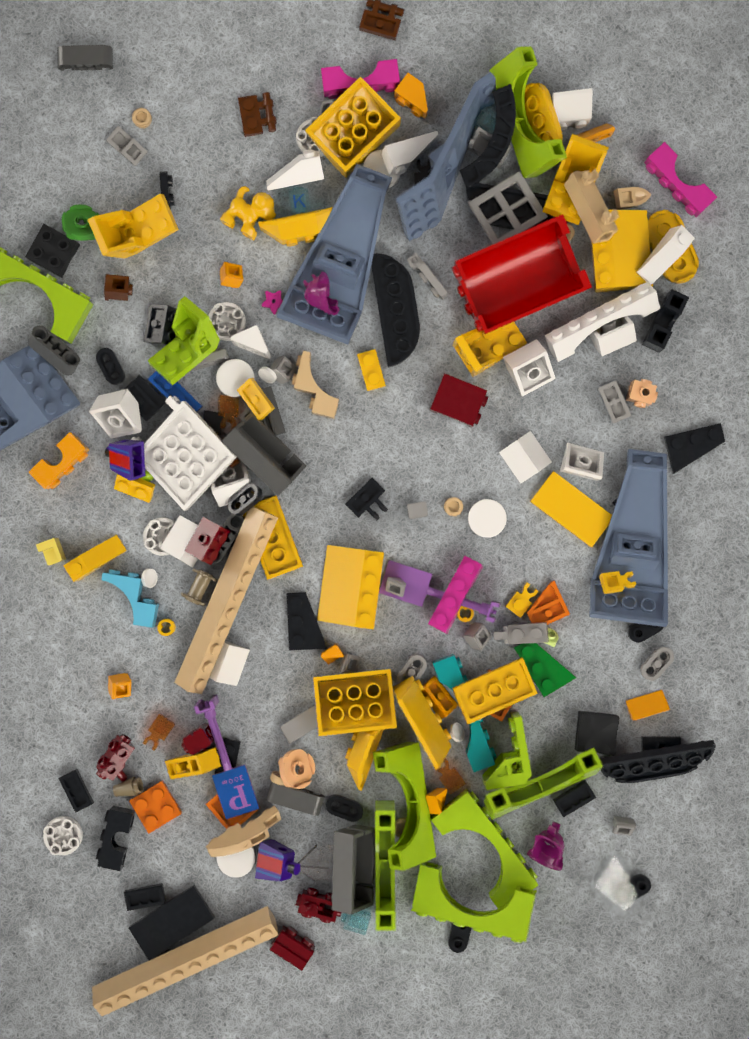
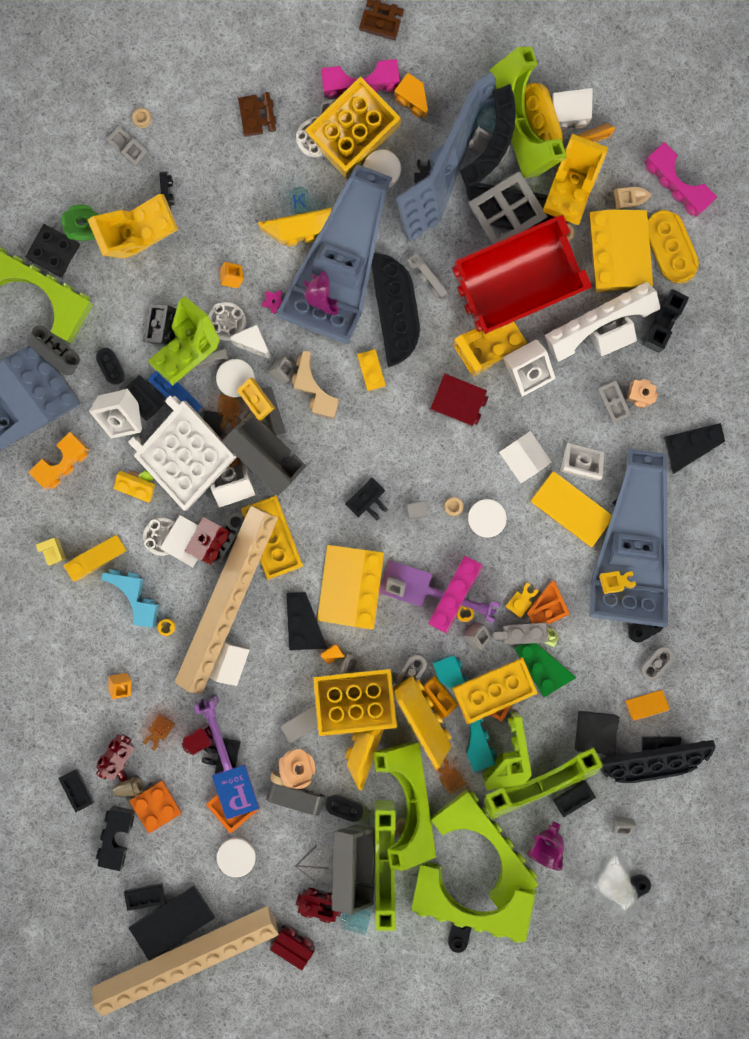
white tile [43,816,83,855] -> none
dark grey beam [57,45,113,71] -> none
reddish brown brick [104,274,133,301] -> none
dark purple torso [105,439,146,481] -> none
white piece [141,569,158,588] -> none
yellow slope [165,748,221,779] -> none
dark tan hose [181,568,217,606] -> none
tan slope [206,805,281,857] -> none
yellow animal [220,186,276,241] -> none
black plate [228,484,262,516] -> none
dark purple torso [255,839,301,881] -> none
white piece [258,367,277,384] -> none
white slope [266,150,324,191] -> none
white slope [381,131,438,175] -> none
light orange slope [425,788,447,814] -> none
white piece [449,722,465,742] -> none
tan brick [564,169,619,244] -> none
white slope [636,225,695,285] -> none

